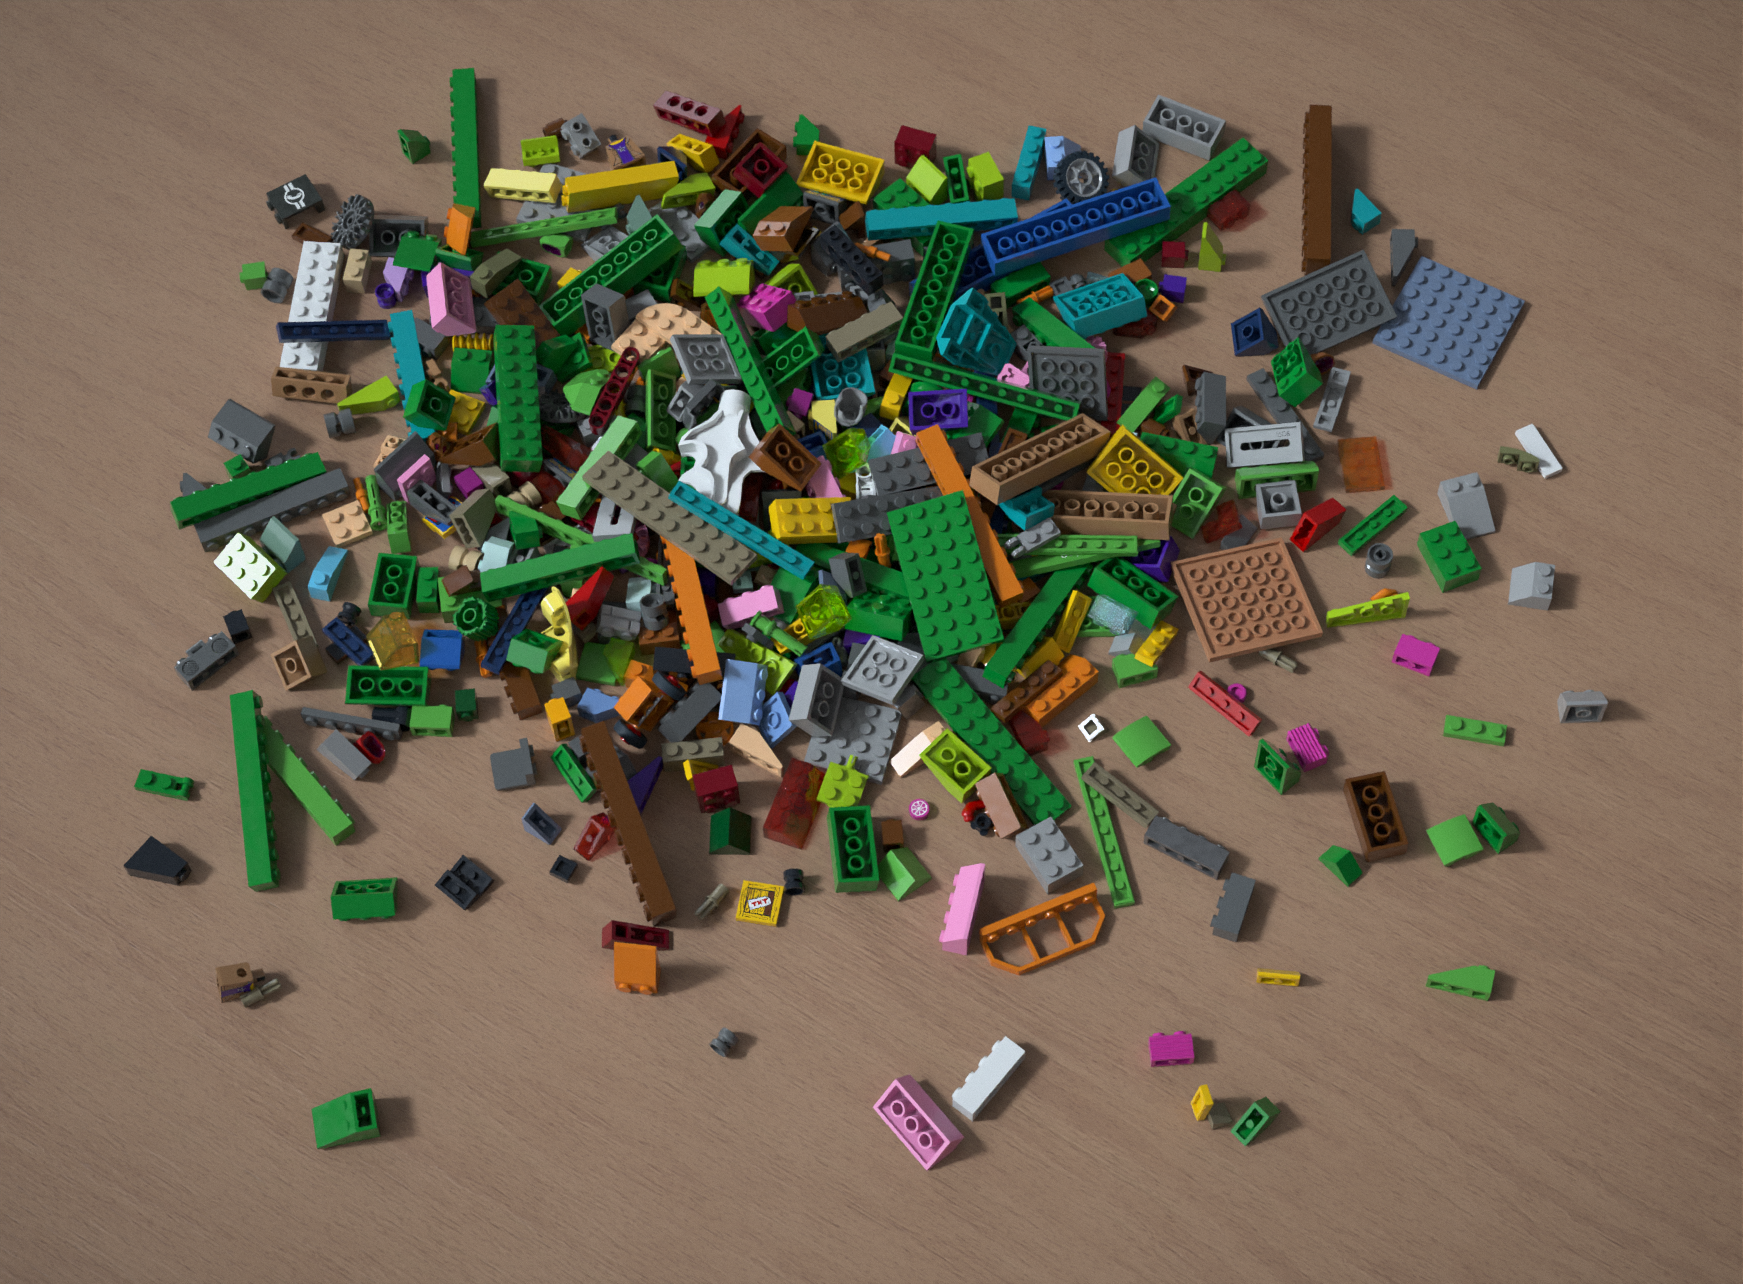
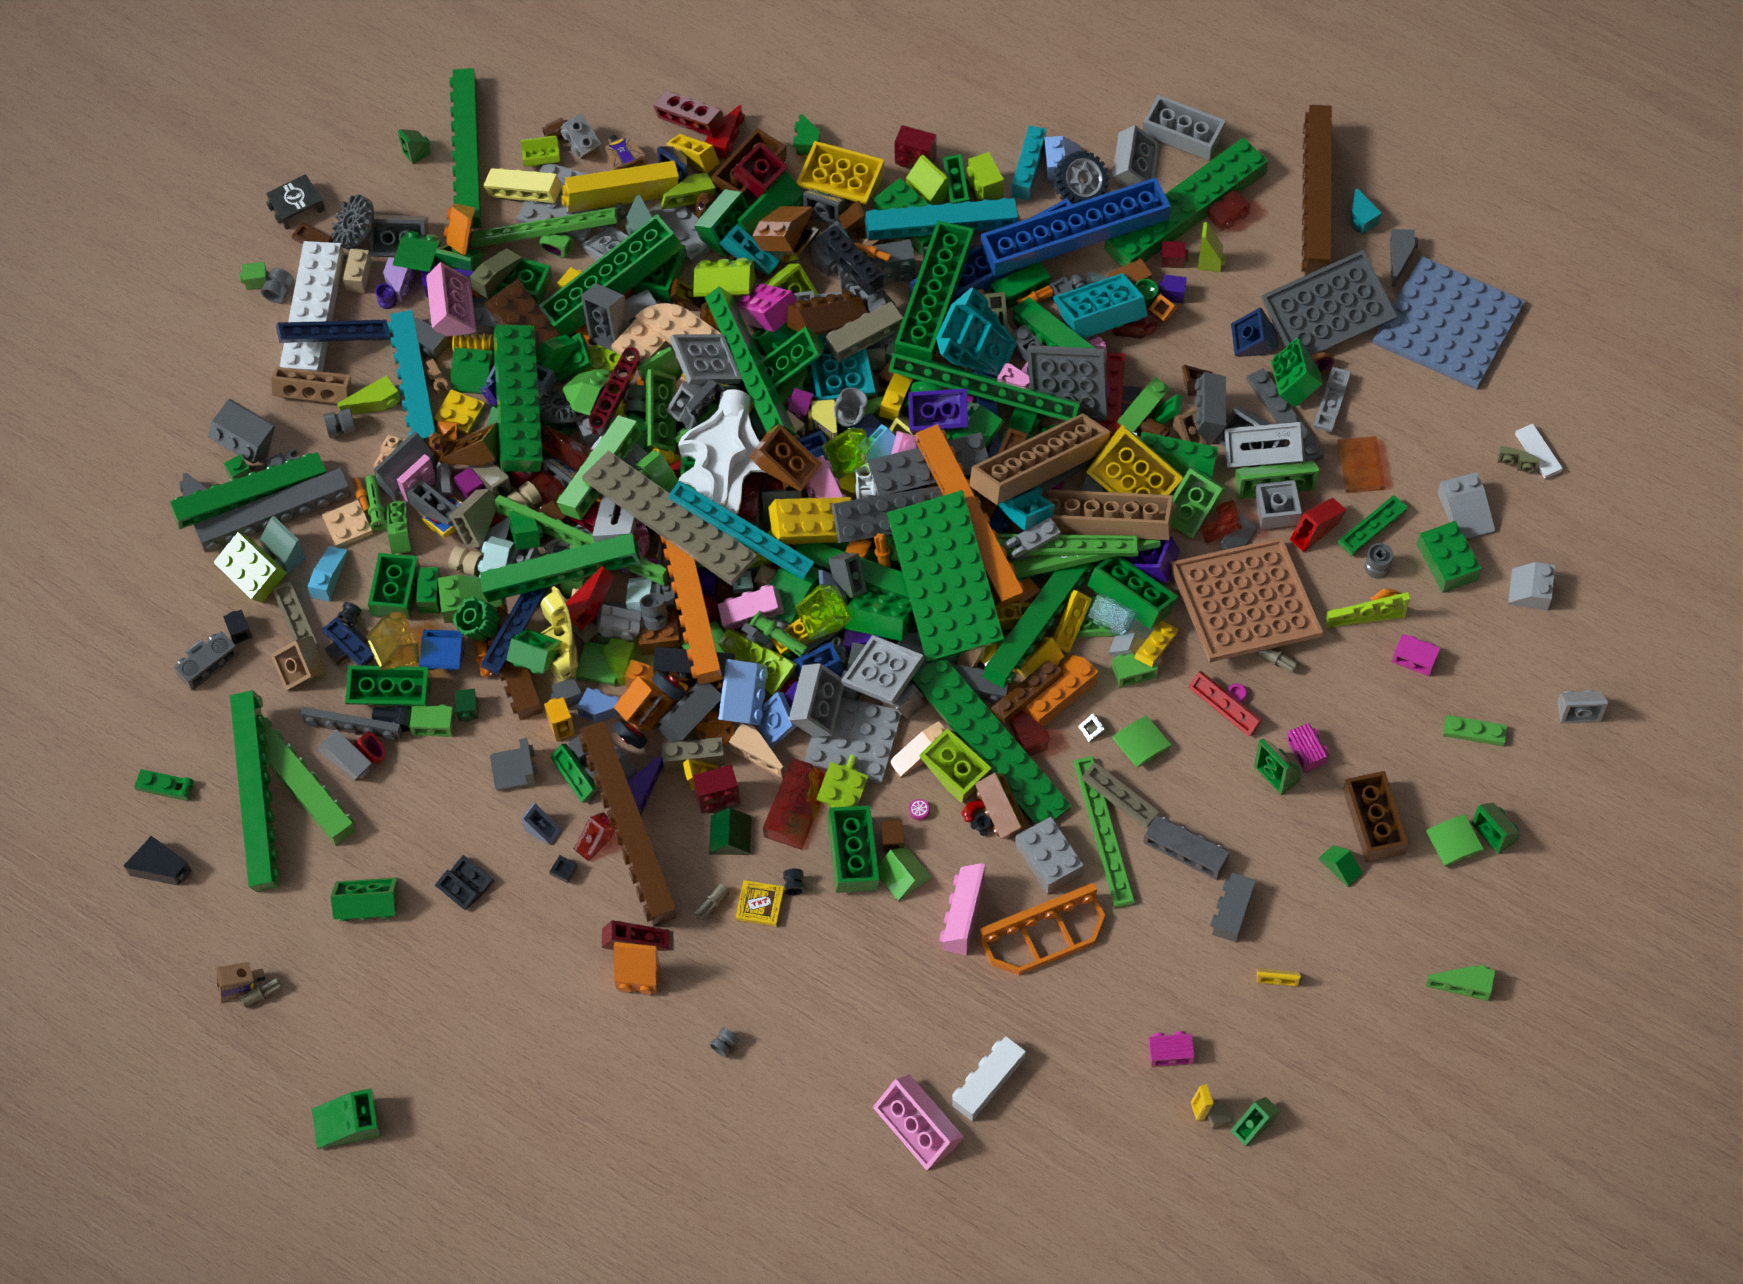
green slope [403,379,456,431] -> none
reddish brown slope [441,565,482,597] -> none

